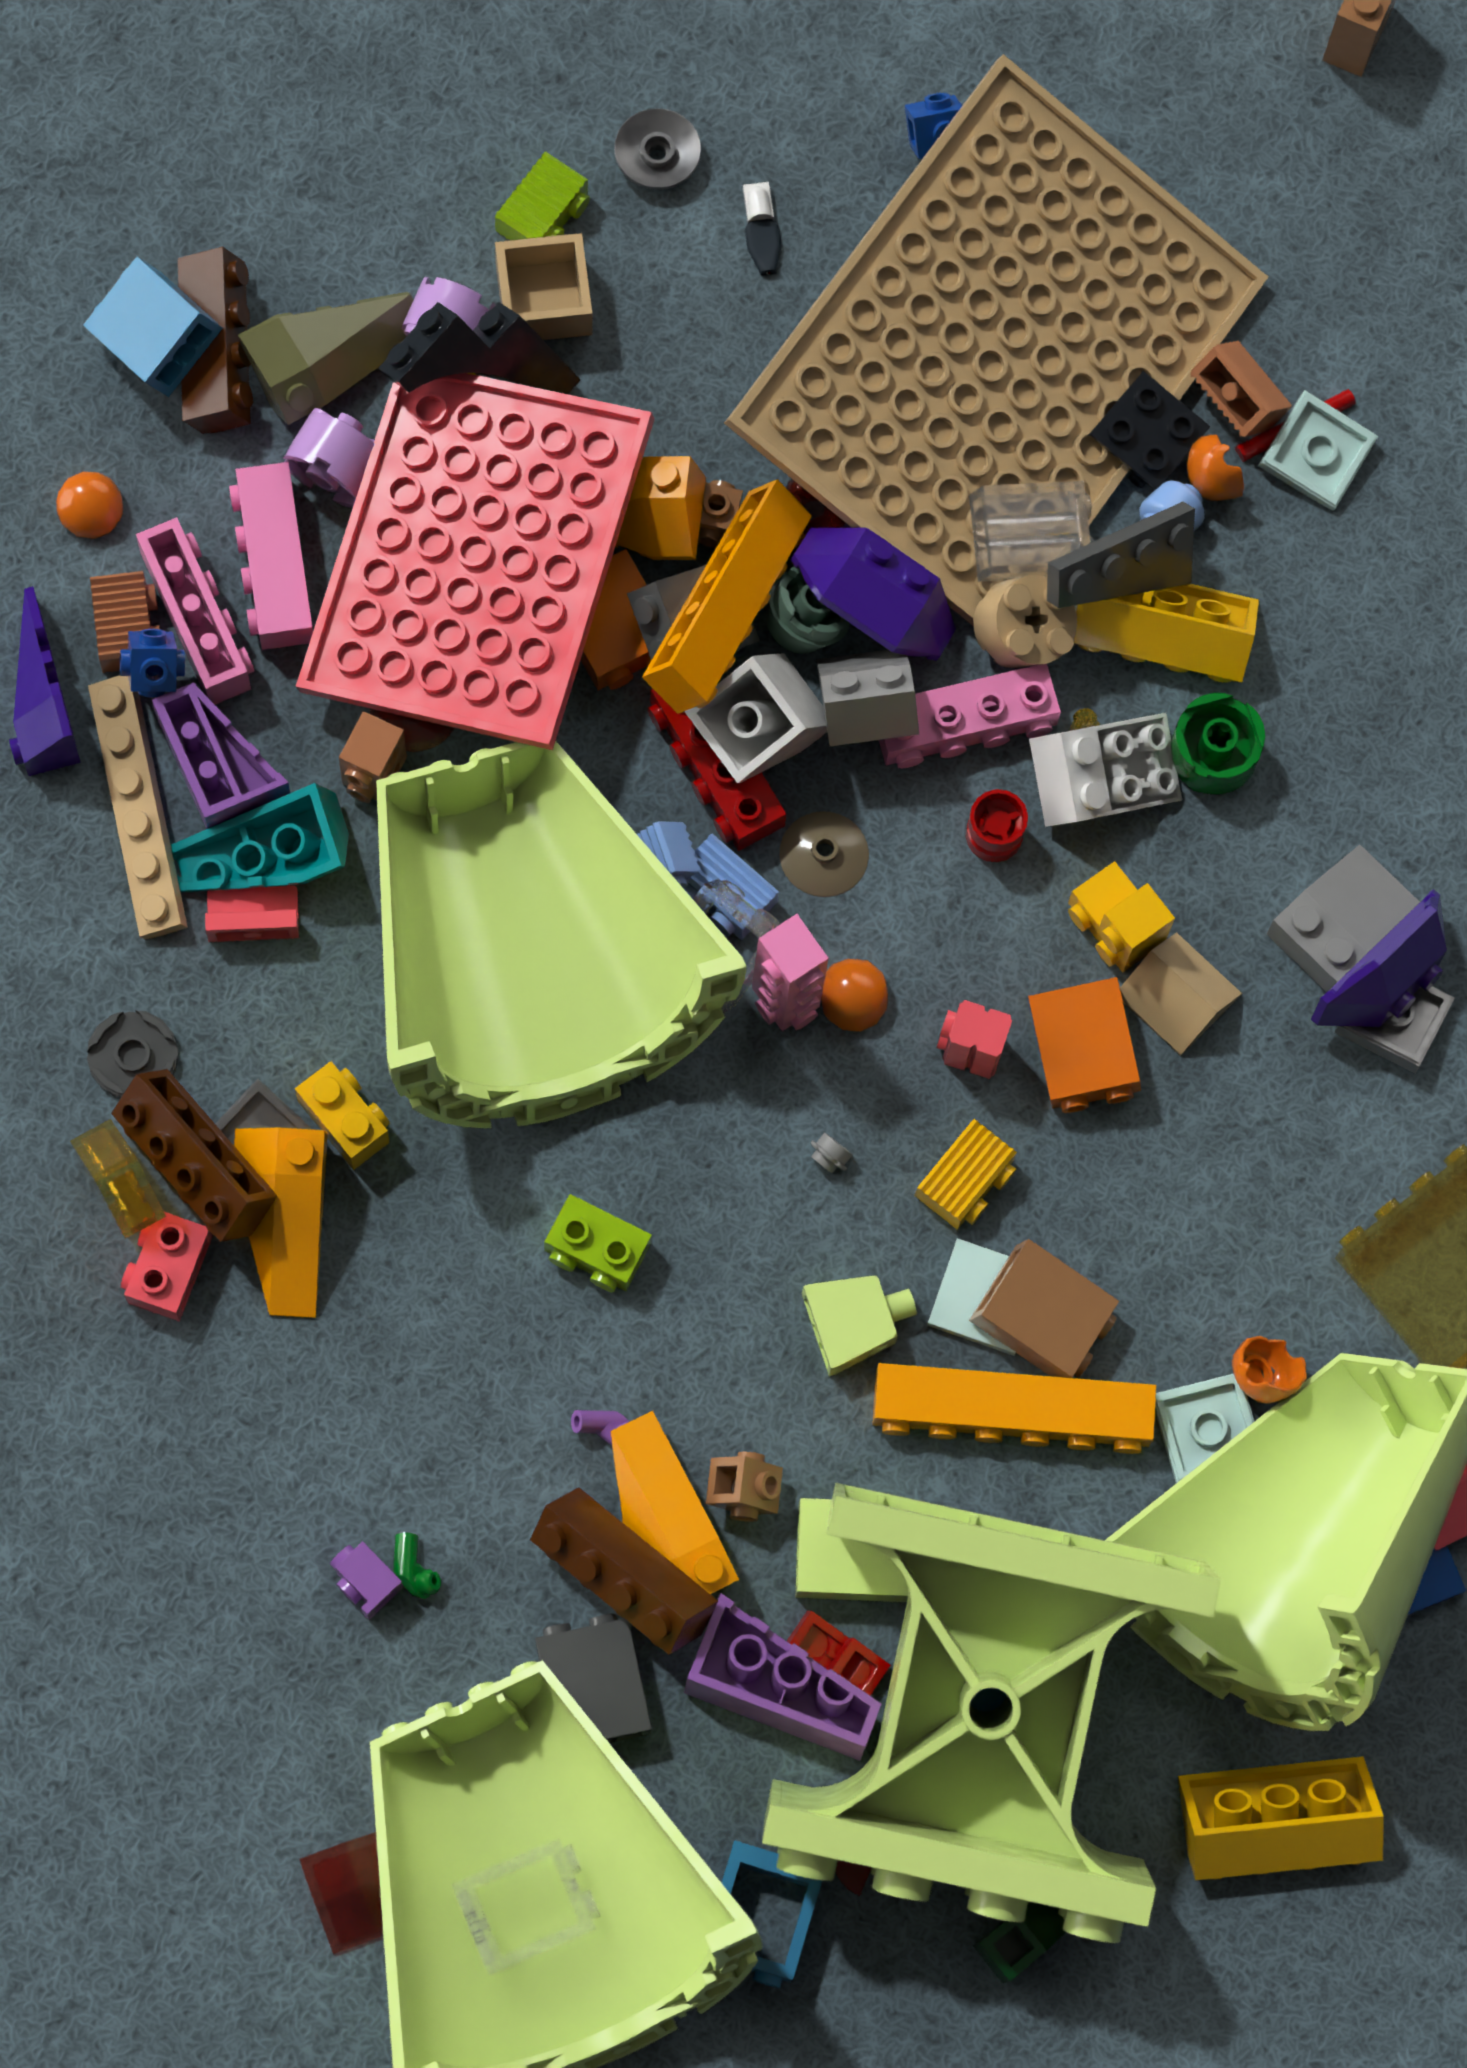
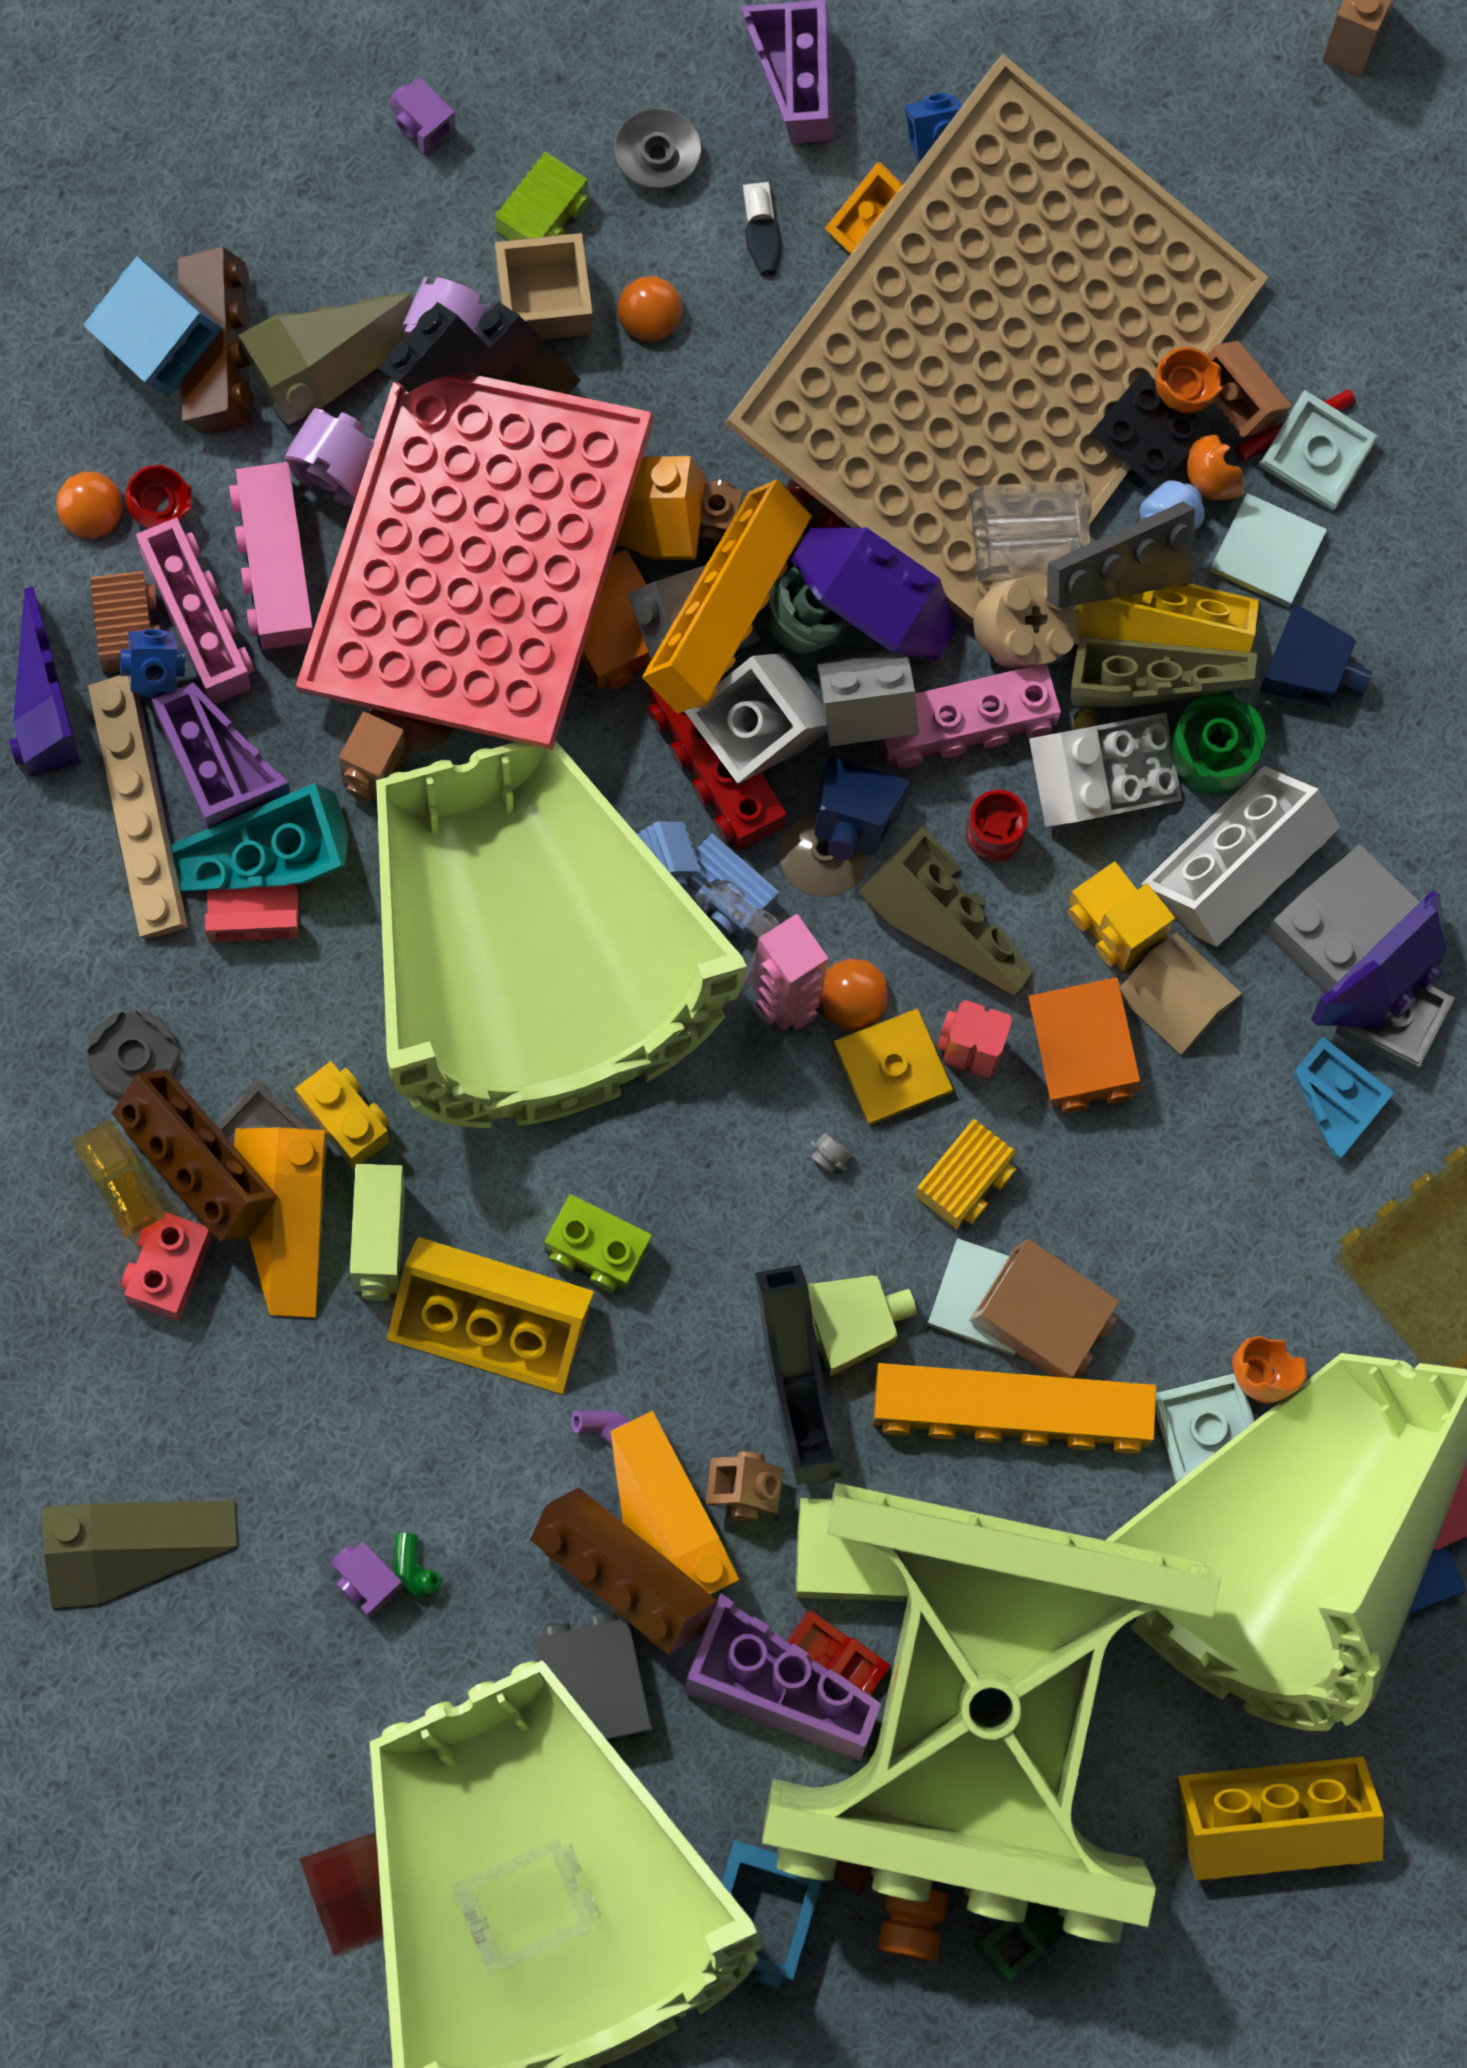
none -> olive wedge [42,1500,237,1609]
none -> red hair [125,465,192,529]
none -> yellowish green brick [350,1164,405,1301]
none -> yellow slope [386,1237,594,1394]
none -> medium lavender brick [389,77,456,156]
none -> orange hair [617,276,684,342]
none -> medium lavender wedge [740,0,834,144]
none -> black arch [755,1265,843,1485]
none -> dark blue torso [814,755,910,860]
none -> light orange slope [825,162,903,253]
none -> yellow plate [833,1008,953,1126]
none -> olive wedge [859,826,1033,996]
none -> orange wheel [877,1889,950,1962]
none -> olive wedge [1071,636,1258,710]
none -> white slope [1141,766,1340,947]
none -> orange hair [1155,346,1223,413]
none -> light aqua tile [1210,493,1327,608]
none -> dark blue torso [1260,604,1373,707]
none -> dark azure wing [1293,1037,1395,1162]

